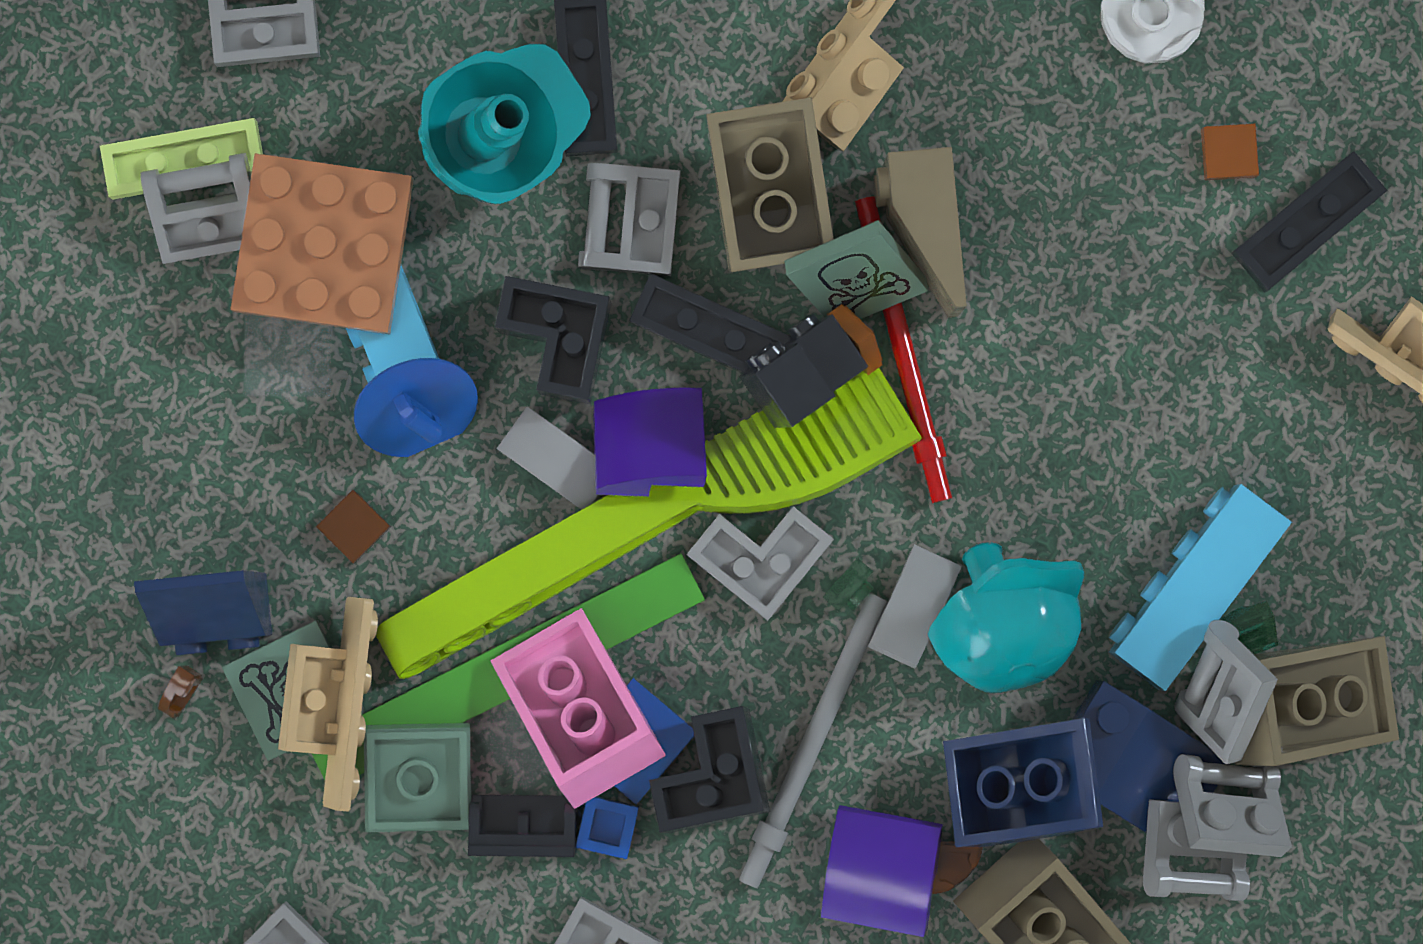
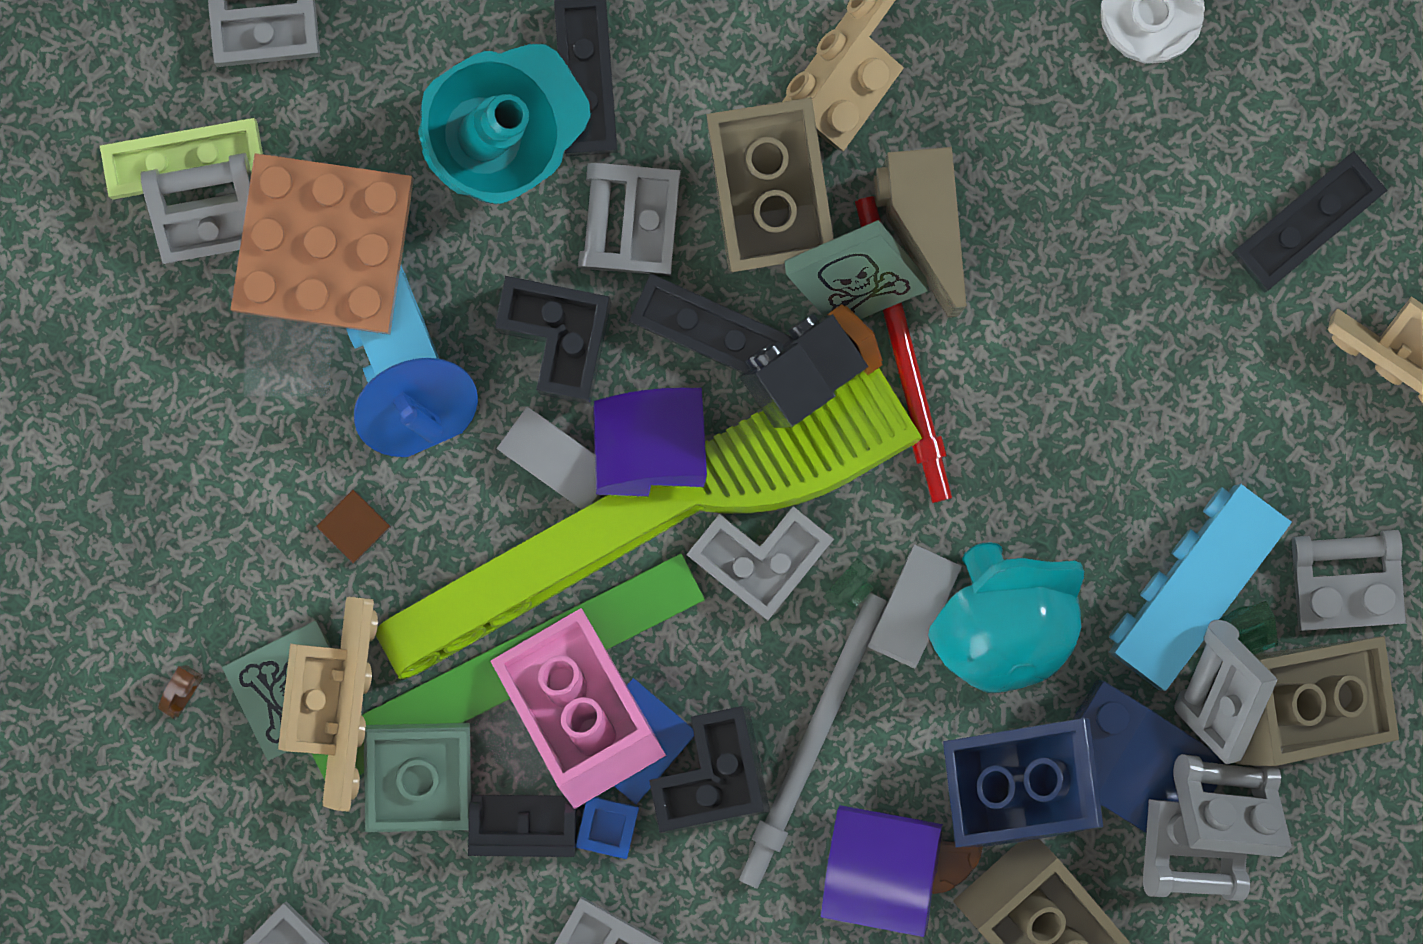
dark blue slope [134,570,272,655] -> none
dark orange tile [1201,124,1259,181] -> none
none -> light grey plate [1292,530,1406,631]

